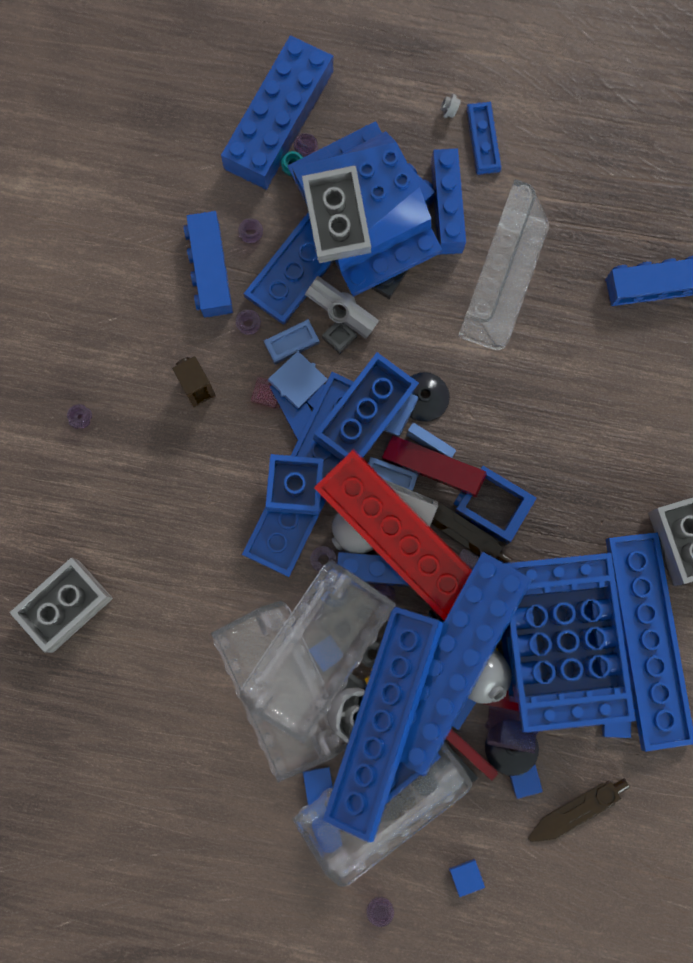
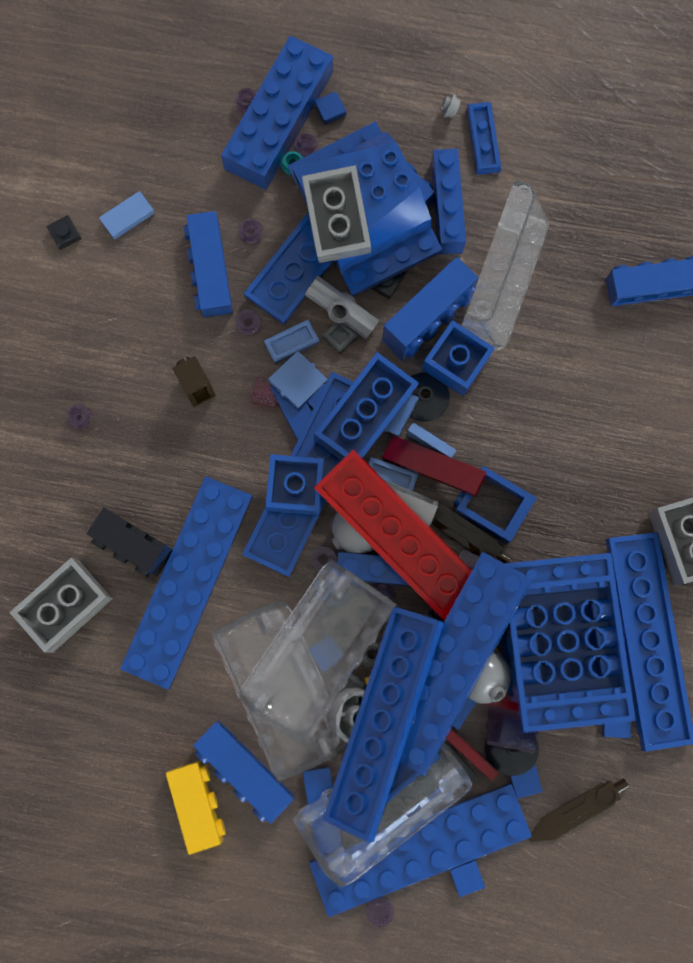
none -> black plate [46,215,82,250]
none -> black wedge [86,507,173,577]
none -> medium blue tile [99,191,155,240]
none -> blue plate [120,476,253,690]
none -> yellow brick [166,760,226,855]
none -> blue brick [193,720,295,824]
none -> clear purple plate [235,88,256,113]
none -> blue plate [309,783,532,917]
none -> blue tile [314,91,346,125]
none -> blue brick [382,257,479,362]
none -> blue brick [422,320,495,397]

